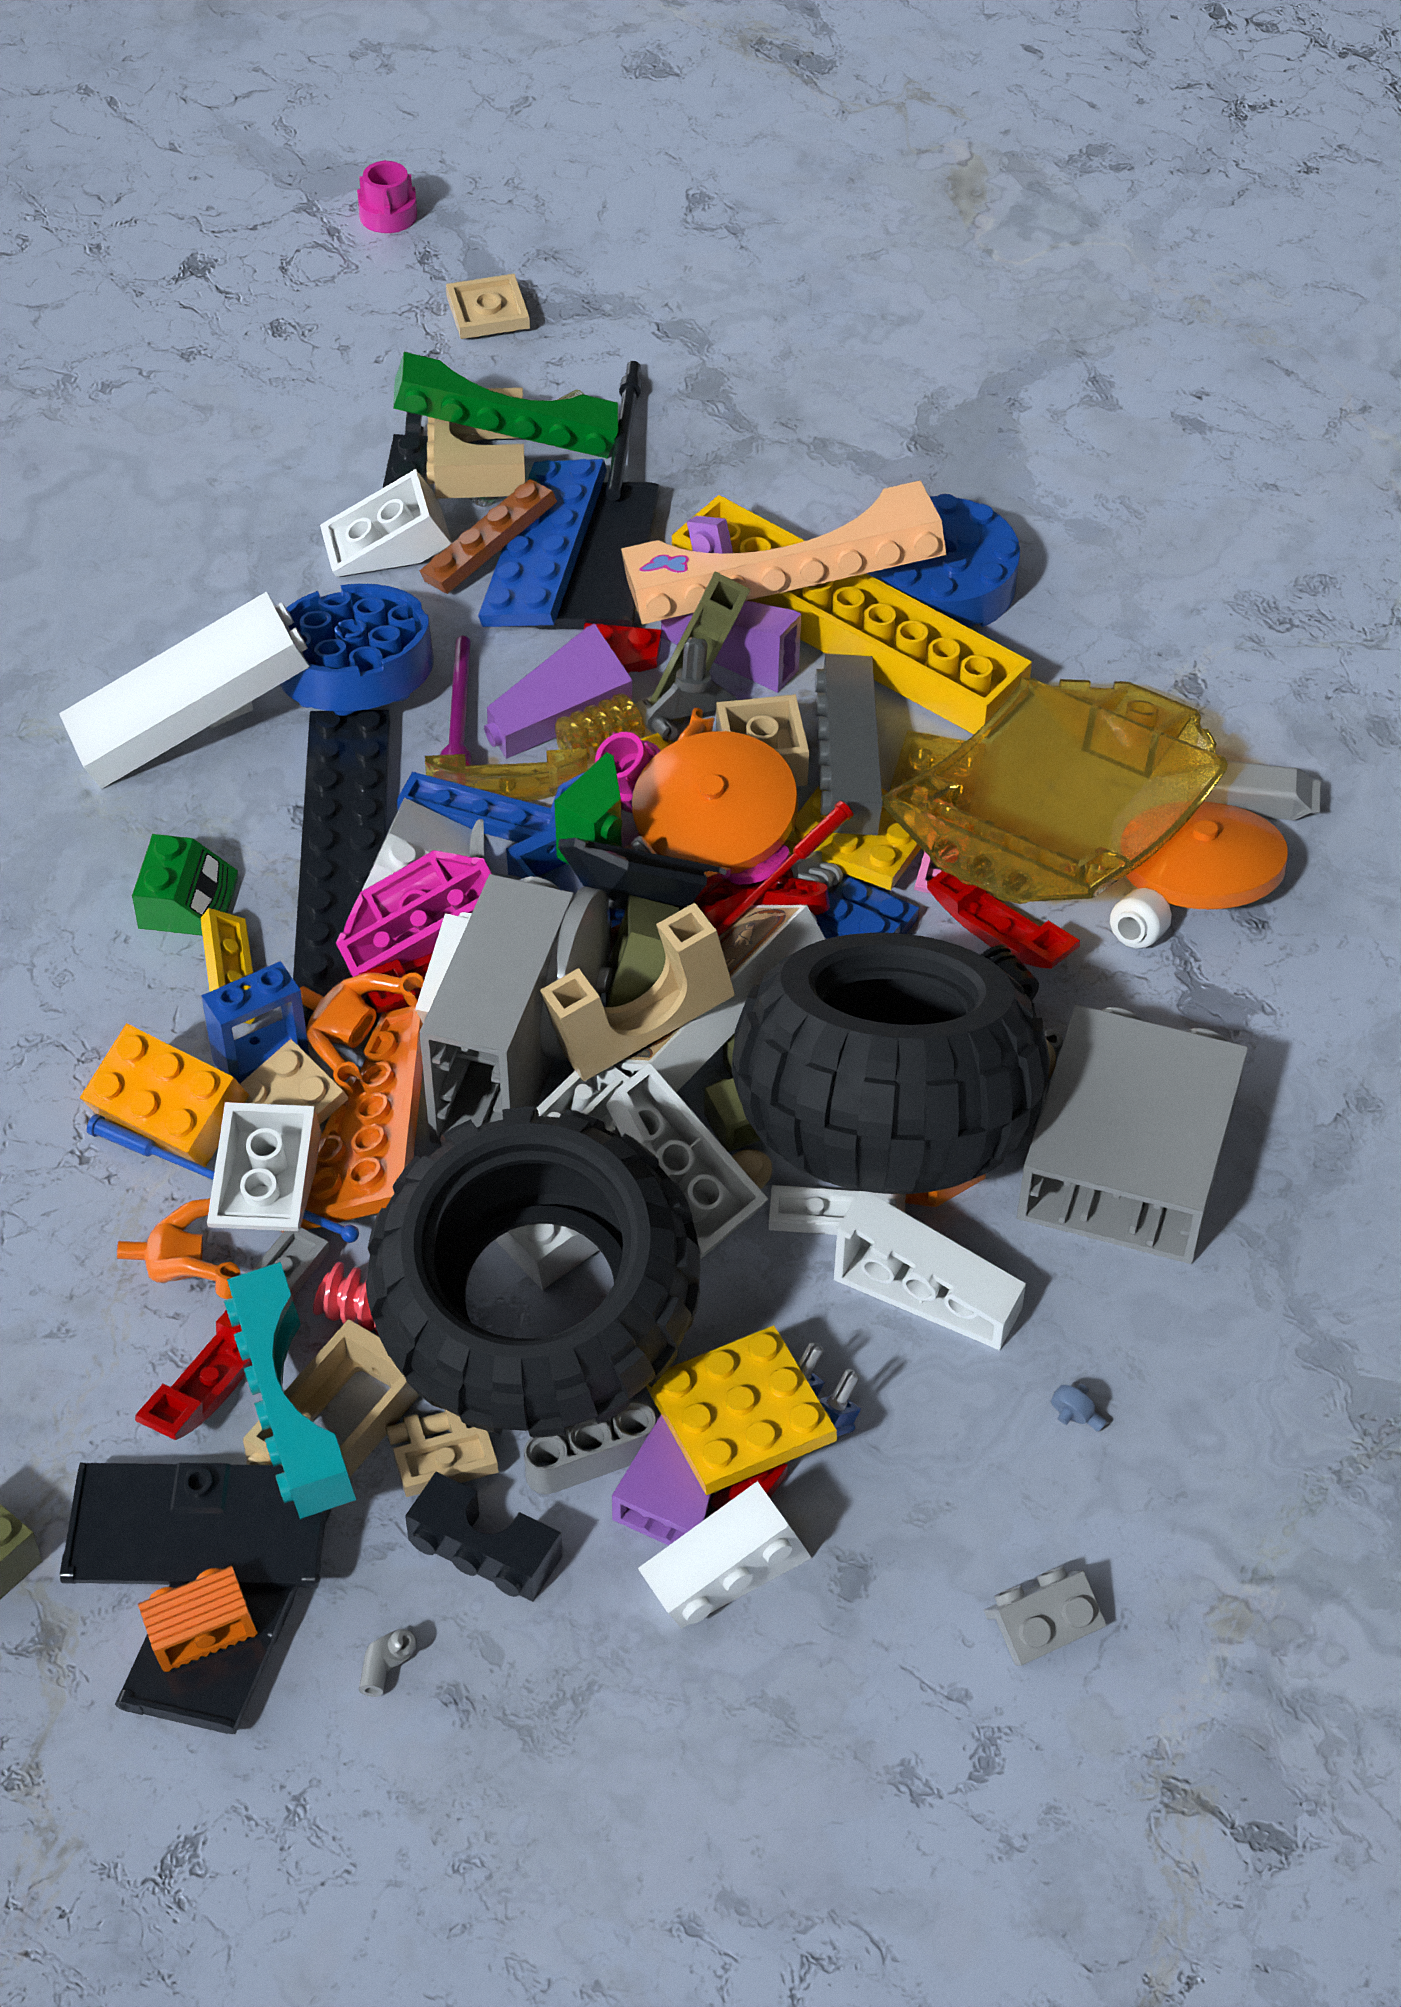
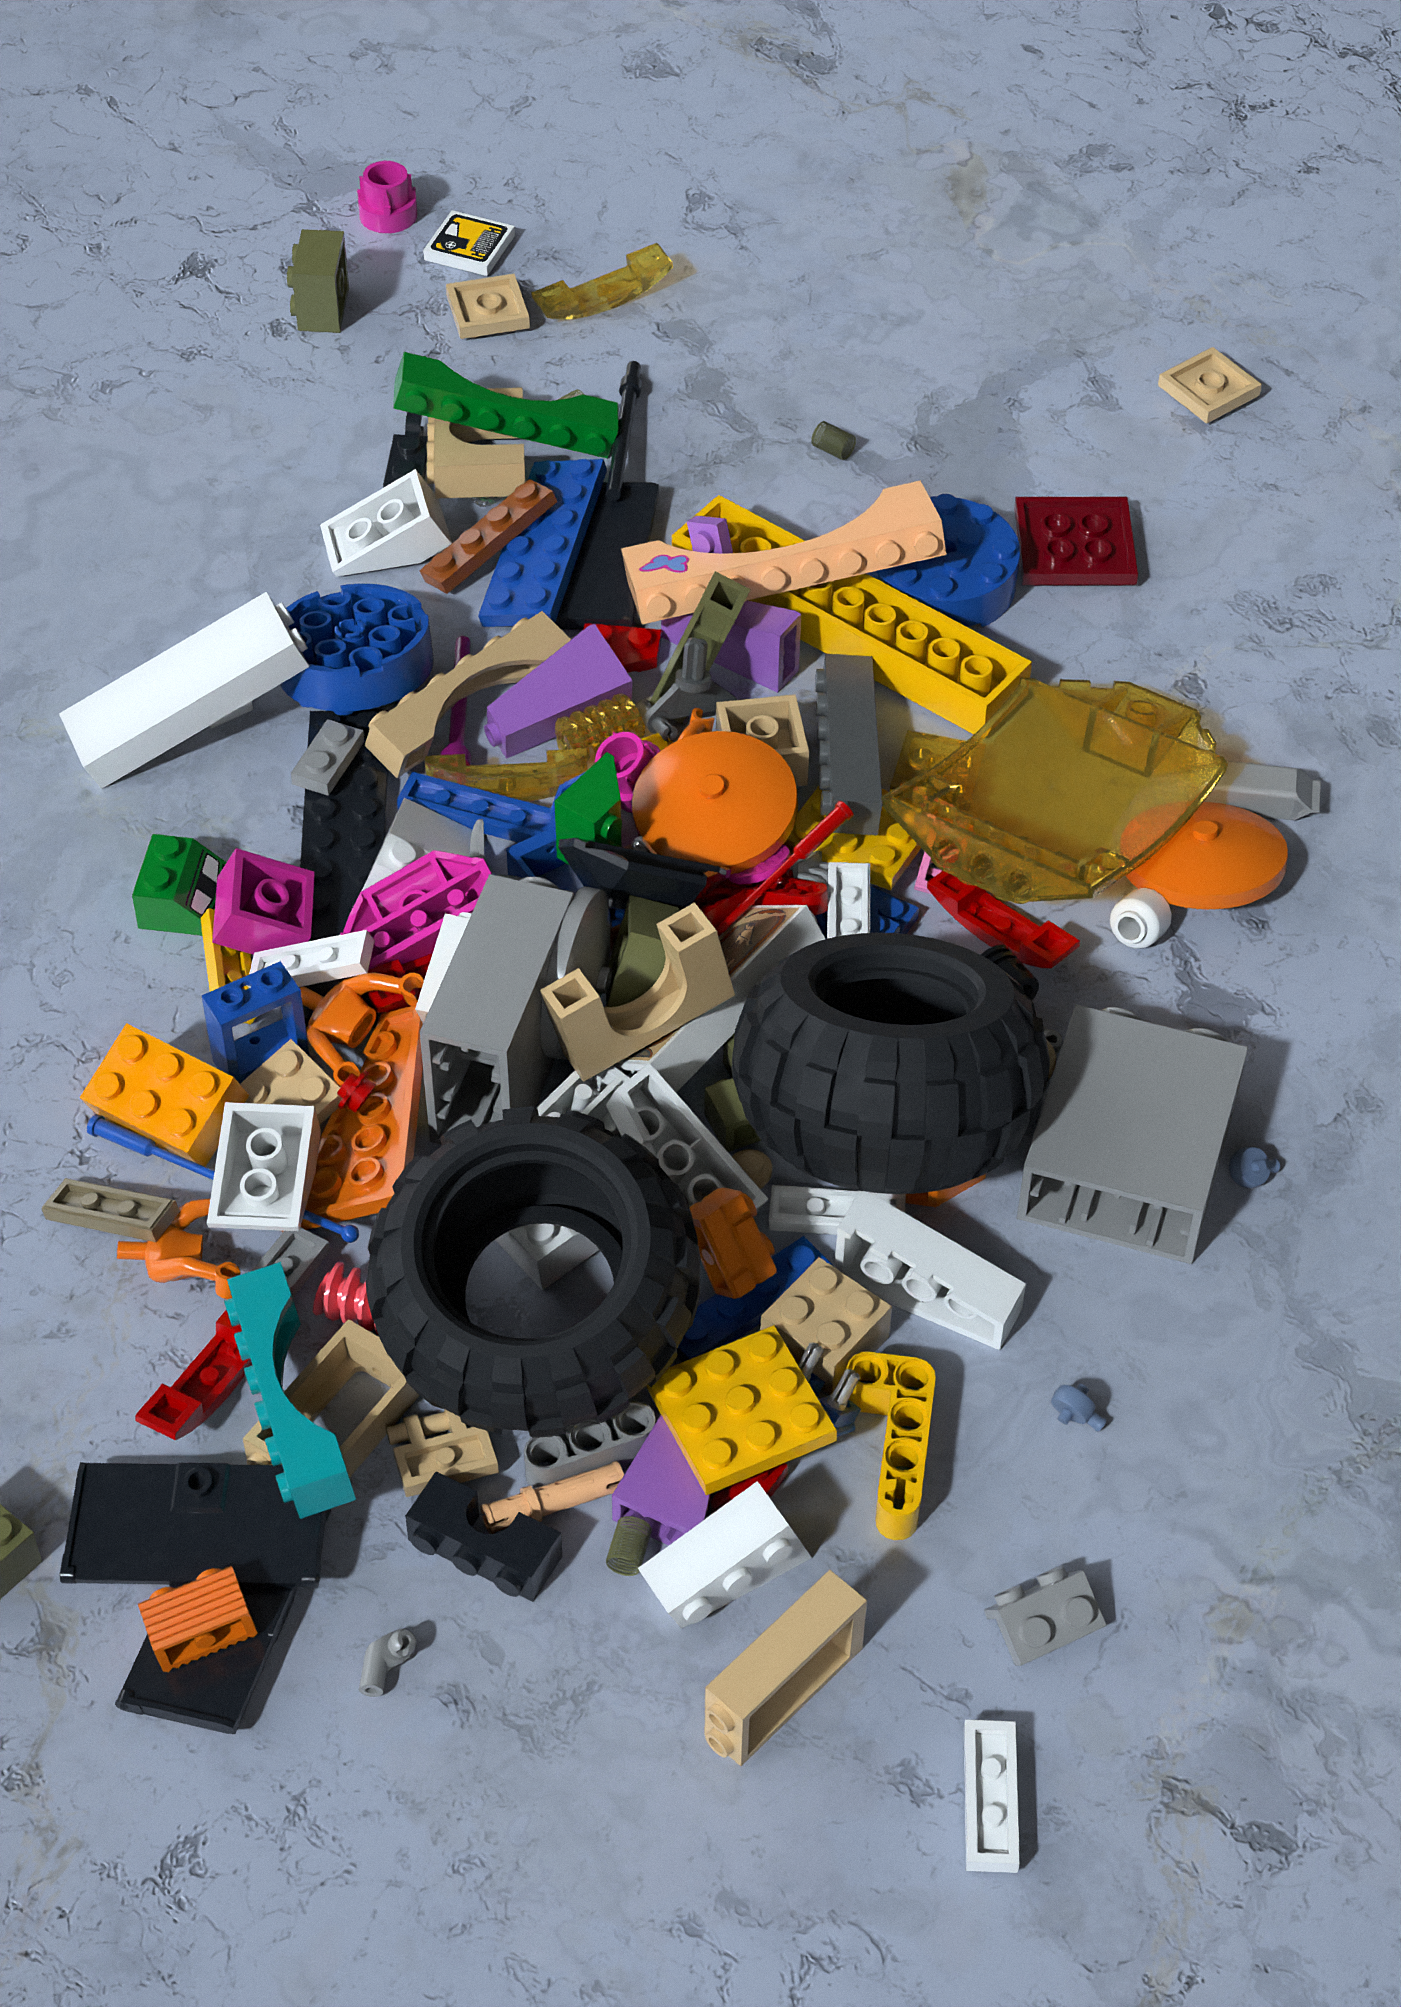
none -> dark tan tile [41,1178,180,1242]
none -> dark pink brick [212,848,315,955]
none -> white plate [247,930,374,988]
none -> olive brick [287,229,349,333]
none -> light grey plate [291,719,365,795]
none -> red plate [337,1071,376,1113]
none -> tan arch [365,611,571,778]
none -> tile [423,210,515,276]
none -> light nougat pin [481,1461,624,1534]
none -> clear yellow slope [531,243,673,319]
none -> olive piece [606,1516,652,1576]
none -> blue plate [677,1236,833,1362]
none -> orange brick [689,1187,777,1299]
none -> tan piece [704,1569,867,1766]
none -> tan brick [760,1257,892,1395]
none -> olive piece [811,421,856,460]
none -> white tile [827,862,870,939]
none -> yellow beam [846,1352,936,1540]
none -> white plate [964,1719,1020,1873]
none -> dark red plate [1014,497,1138,586]
none -> tan plate [1158,347,1262,424]
none -> sand blue piece [1229,1146,1281,1188]

